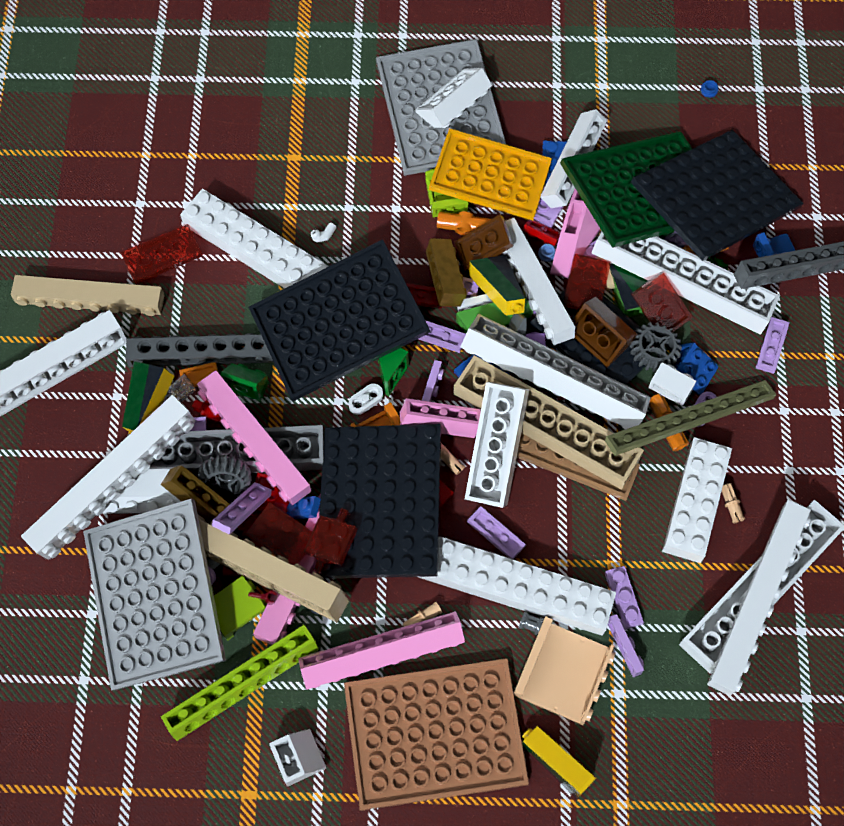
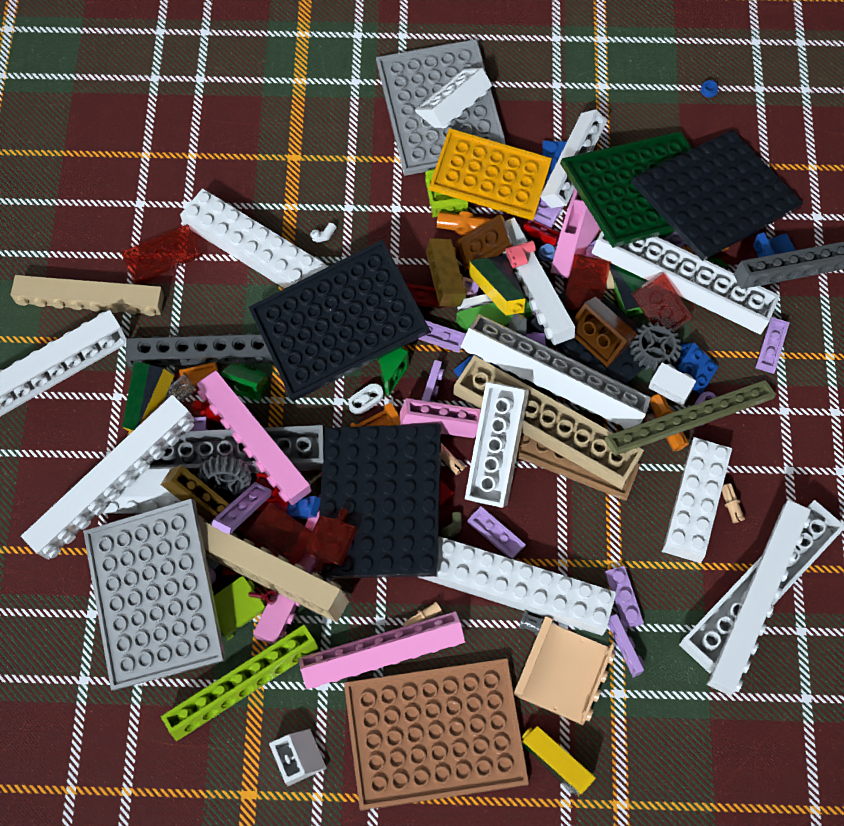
none -> olive arm [441,512,462,538]
none -> coral piece [506,241,536,268]

